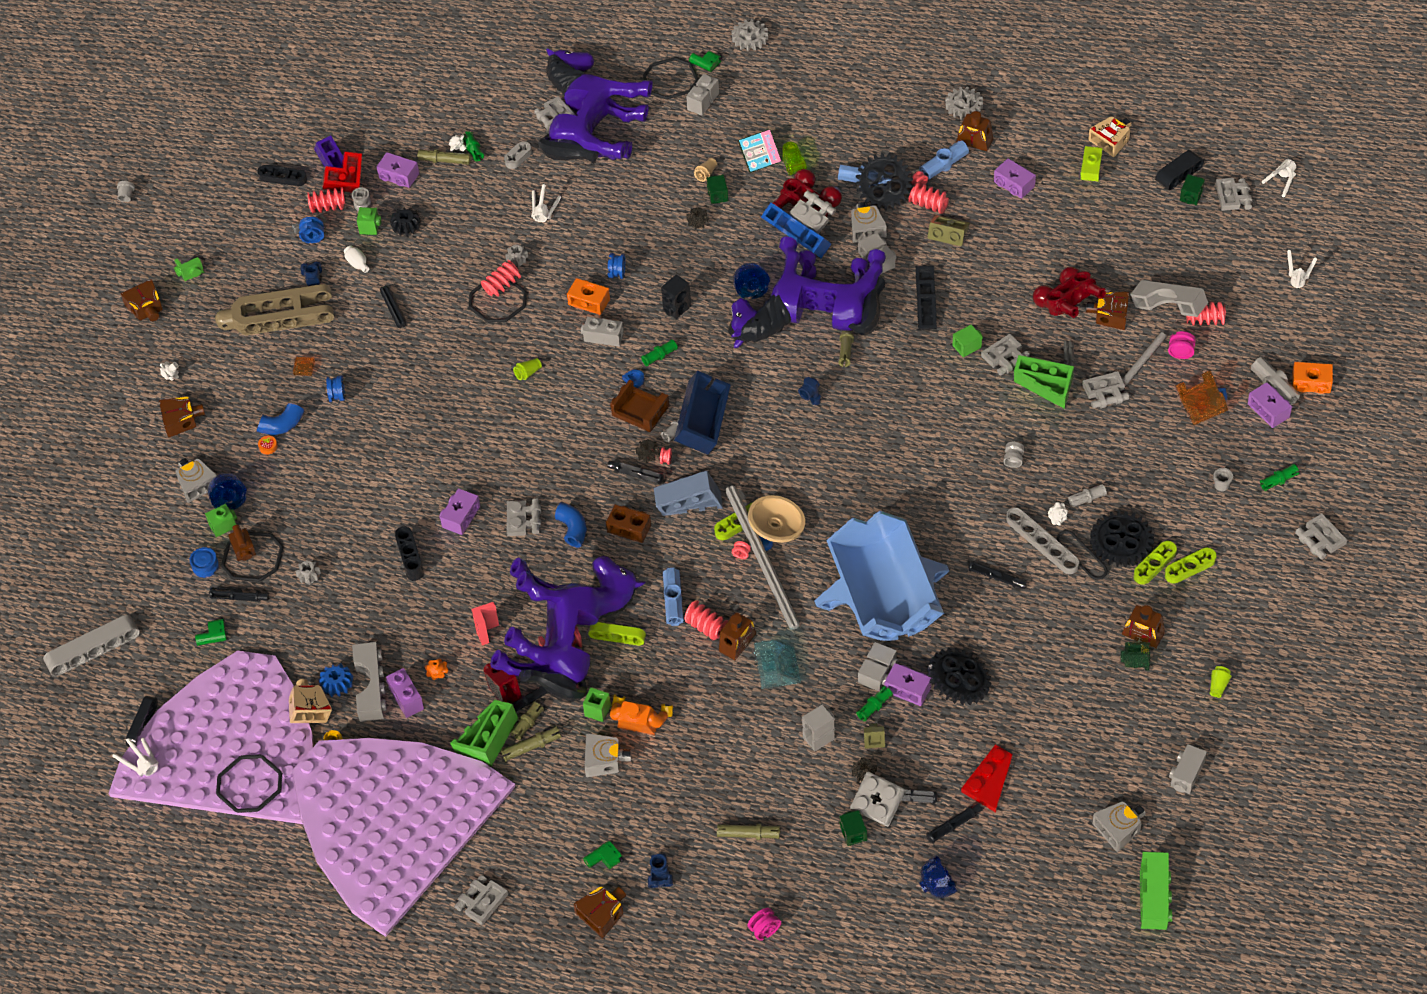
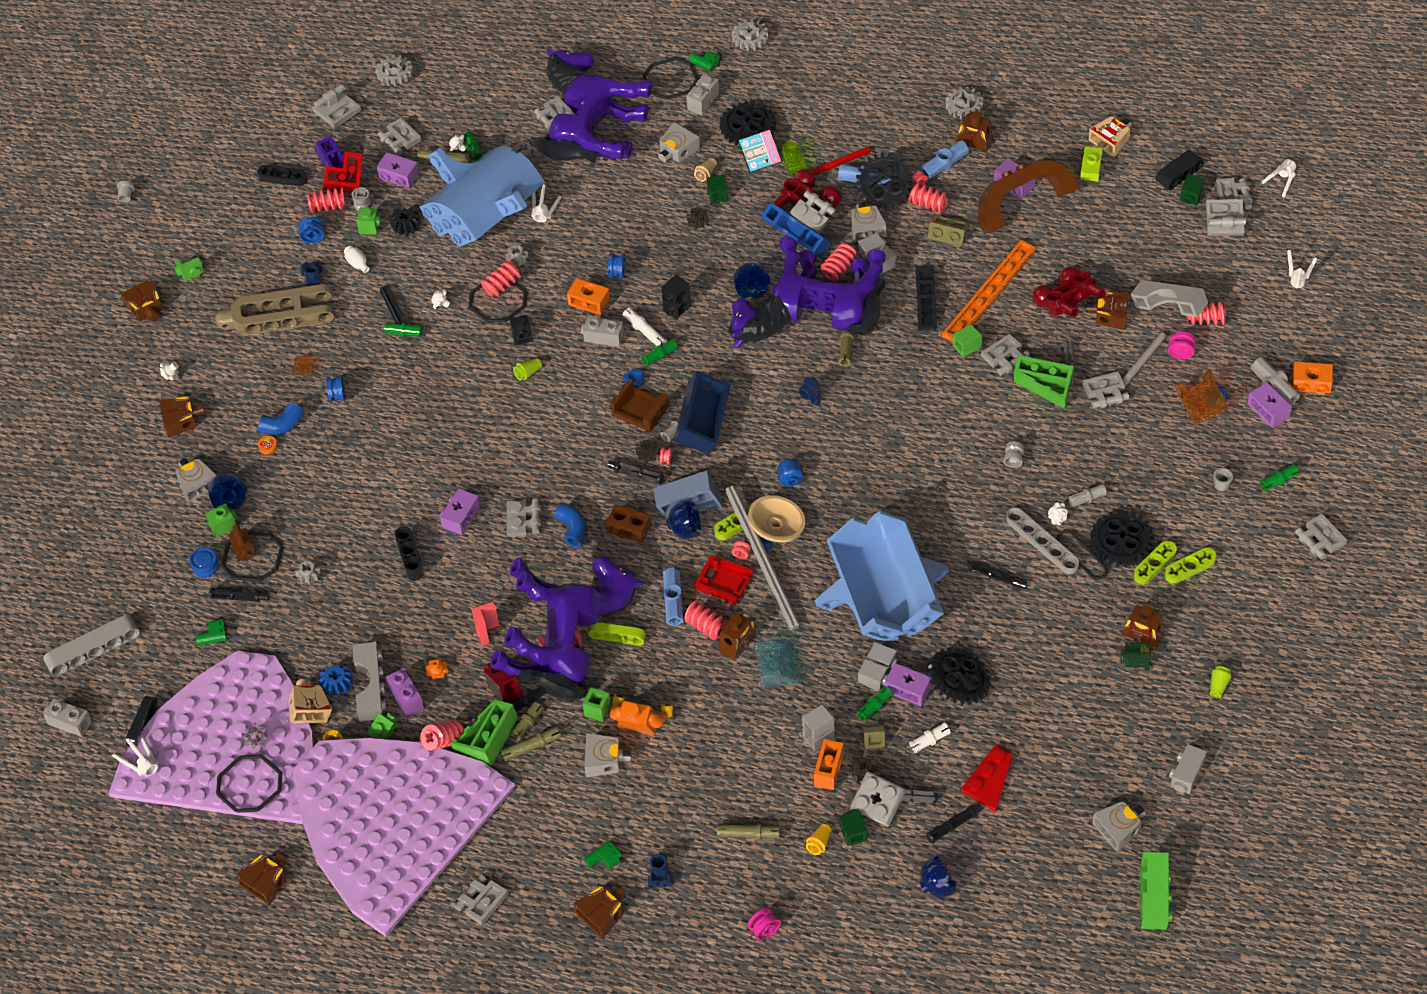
none -> light grey brick [43,698,92,737]
none -> reddish brown torso [236,853,287,905]
none -> clear smoke gear [241,722,268,749]
none -> light grey plate [312,84,361,129]
none -> bright green bracket [367,712,402,740]
none -> light grey gear [376,55,413,87]
none -> light grey plate [378,118,422,156]
none -> green pin [385,322,423,337]
none -> medium blue cylinder [419,146,545,247]
none -> coral piece [420,720,464,751]
none -> white plant [431,289,450,309]
none -> black brick [509,315,533,346]
none -> white pin [623,307,667,346]
none -> light grey torso [658,122,700,162]
none -> clear blue cylinder [667,500,701,539]
none -> red container [694,555,754,604]
none -> black gear [720,101,776,146]
none -> blue head [777,458,803,487]
none -> yellow cone [806,824,832,855]
none -> red bar [811,147,871,175]
none -> orange brick [814,739,844,790]
none -> coral piece [821,243,856,283]
none -> white pin [909,722,951,753]
none -> orange tile [942,240,1036,342]
none -> reddish brown arch [978,160,1080,234]
none -> light grey plate [1205,199,1246,236]

